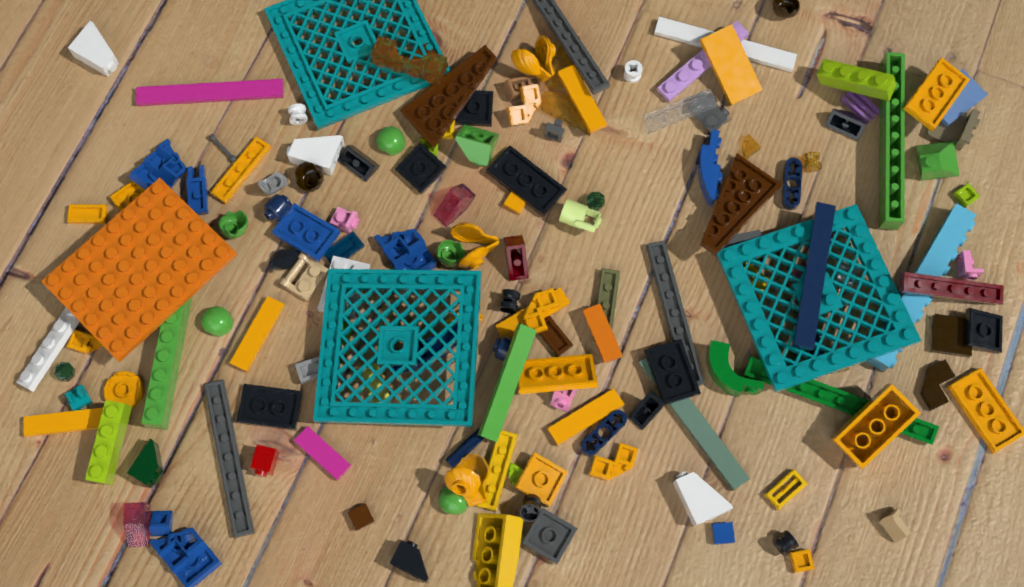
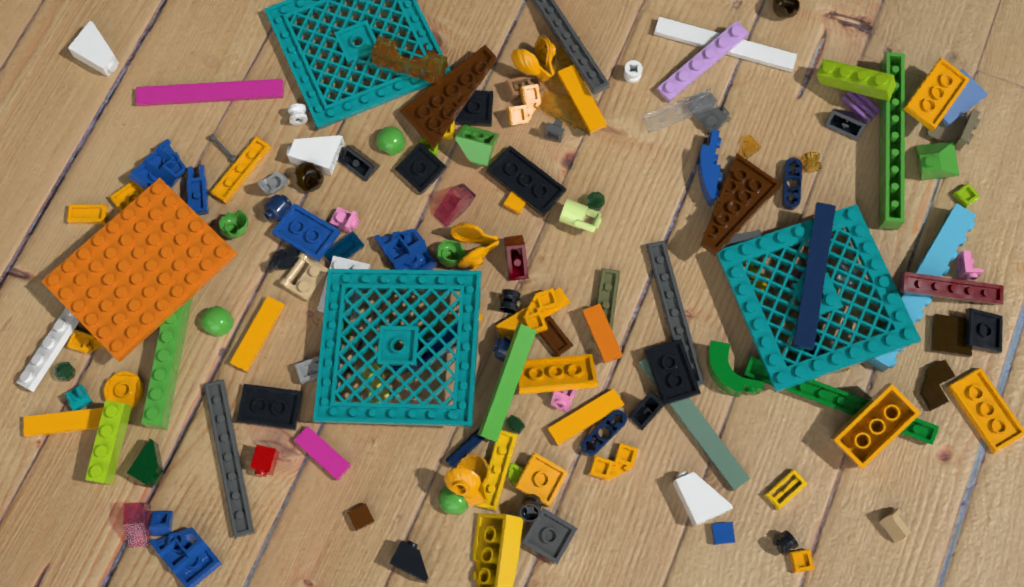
light orange tile [699,24,763,106] -> none
none -> clear green tile [506,415,525,434]

